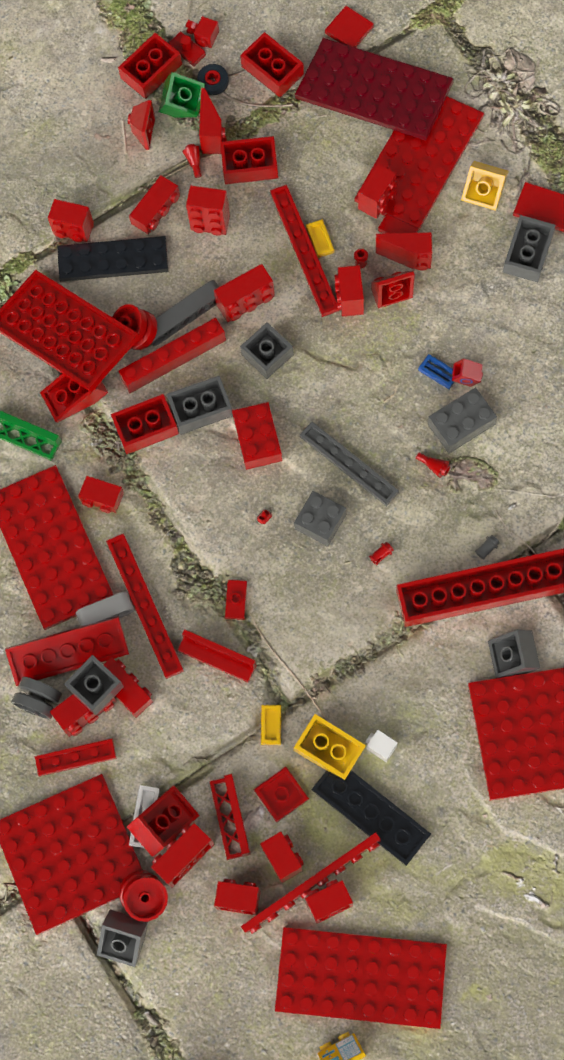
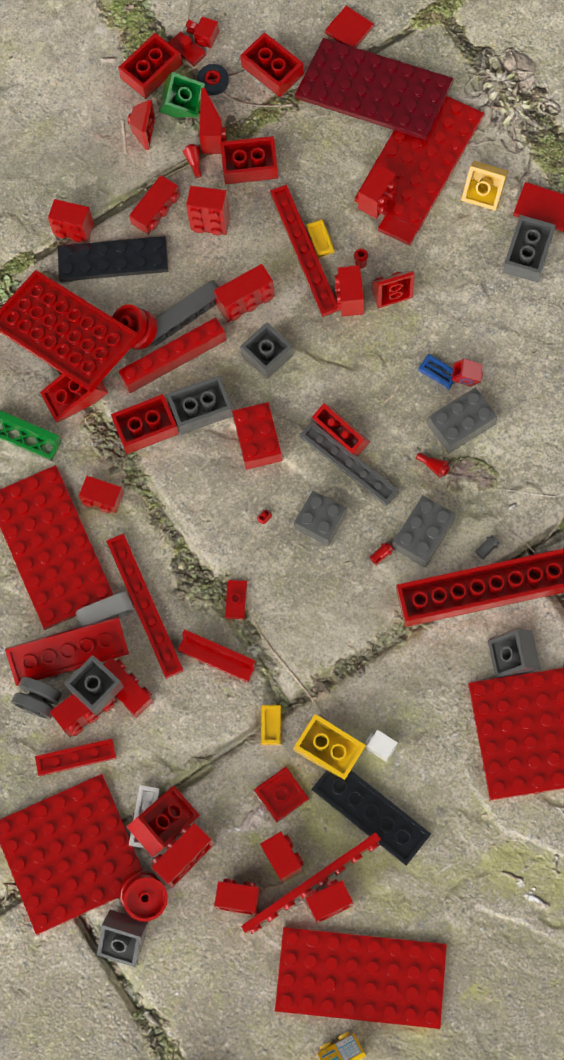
red fence [209,774,251,860] -> none
red slope [375,232,432,271] -> none
none -> red brick [312,403,370,456]
none -> dark grey brick [392,495,456,568]

